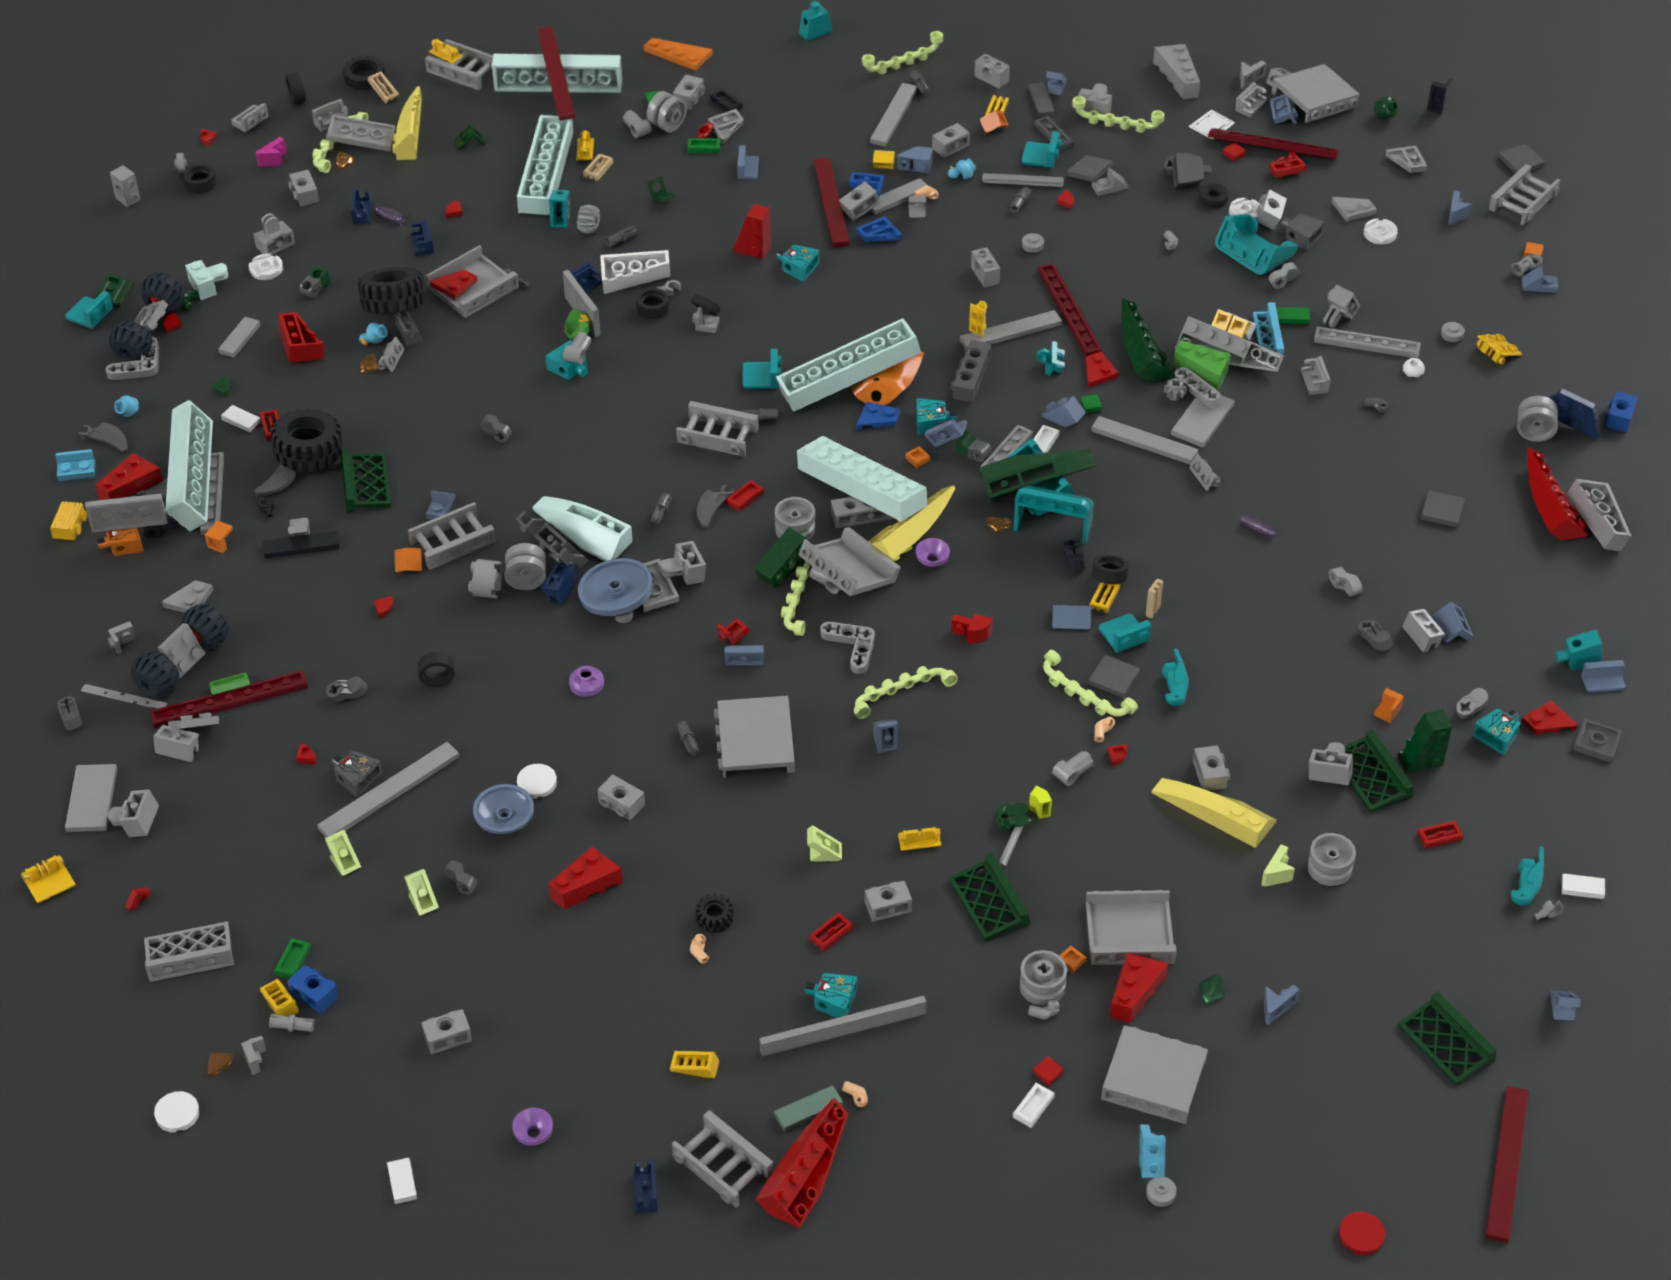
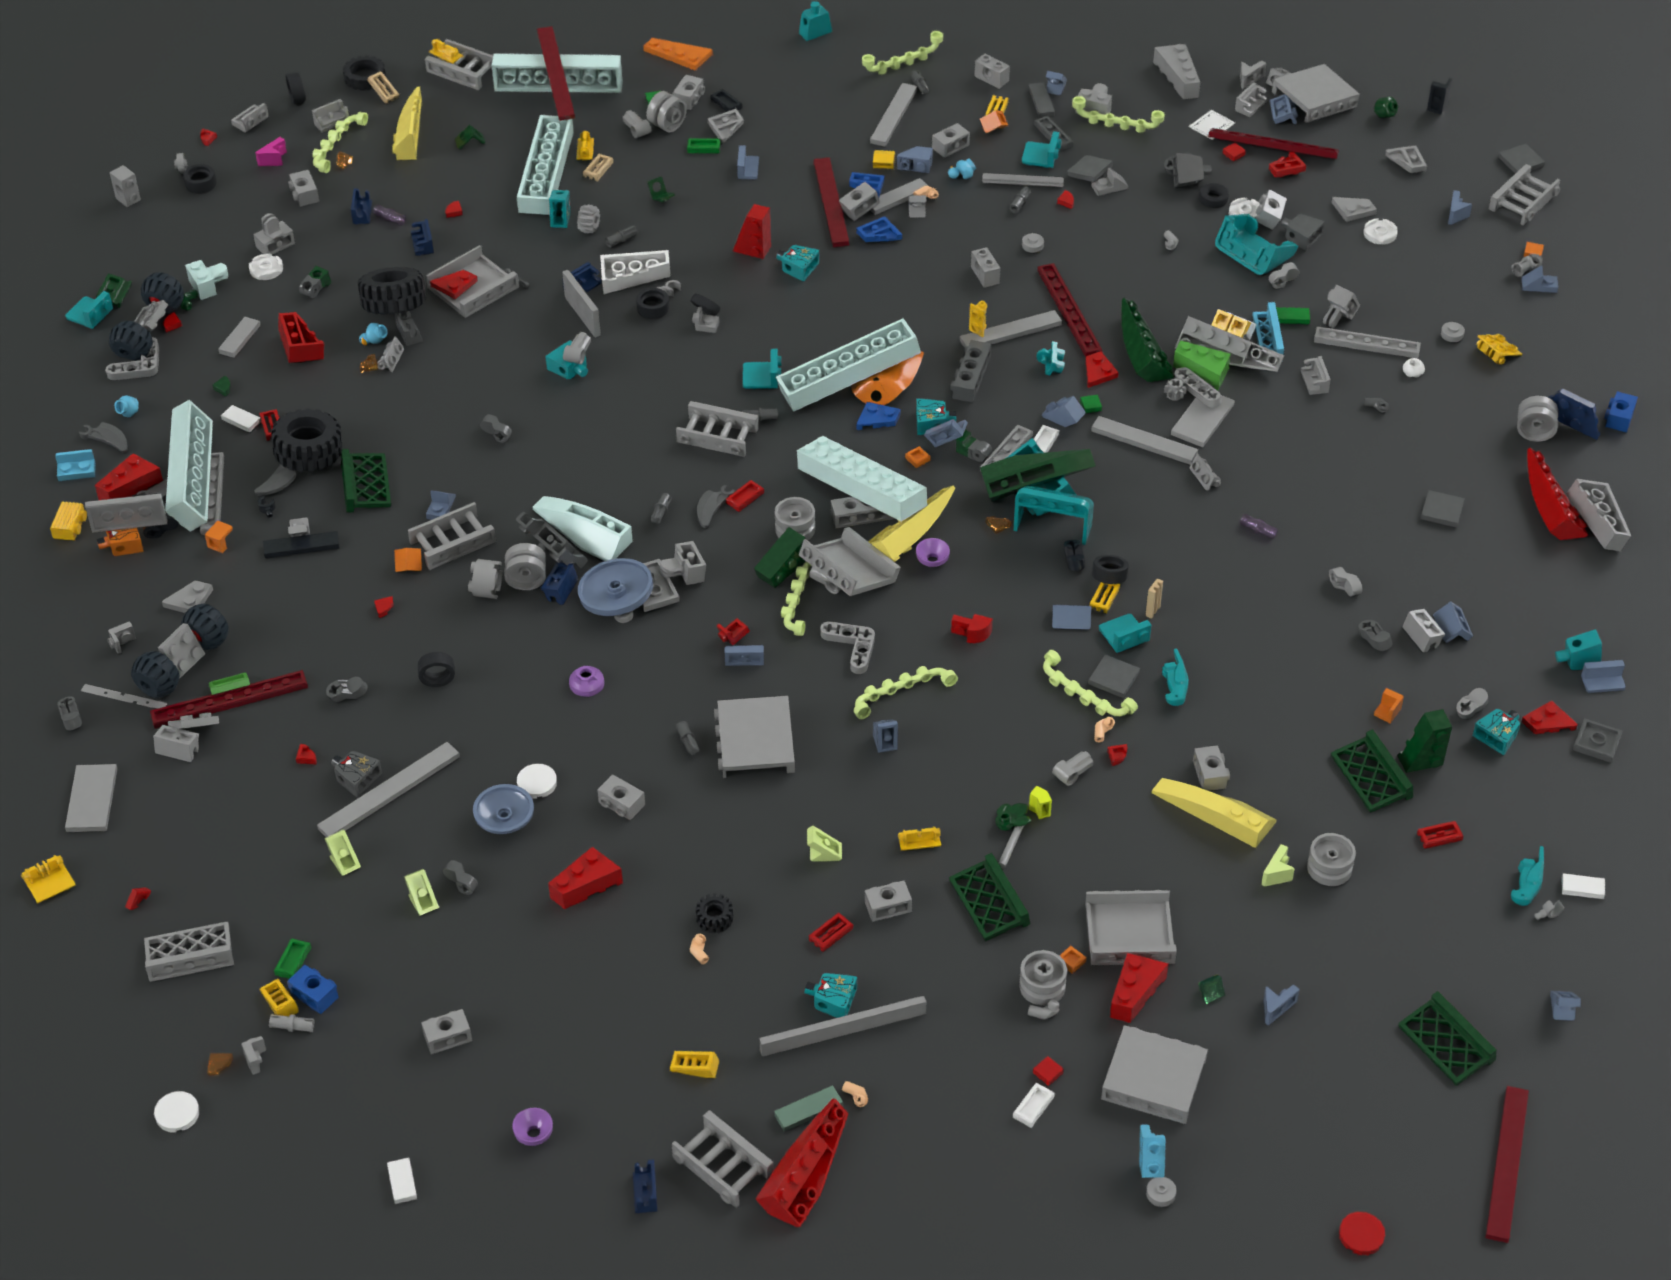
light grey brick [107,790,159,837] -> none
light grey tile [326,115,396,151] -> none
bright green hair [564,309,590,340] -> none
red tile [697,121,714,139] -> none
light grey brick [1309,742,1353,785] -> none

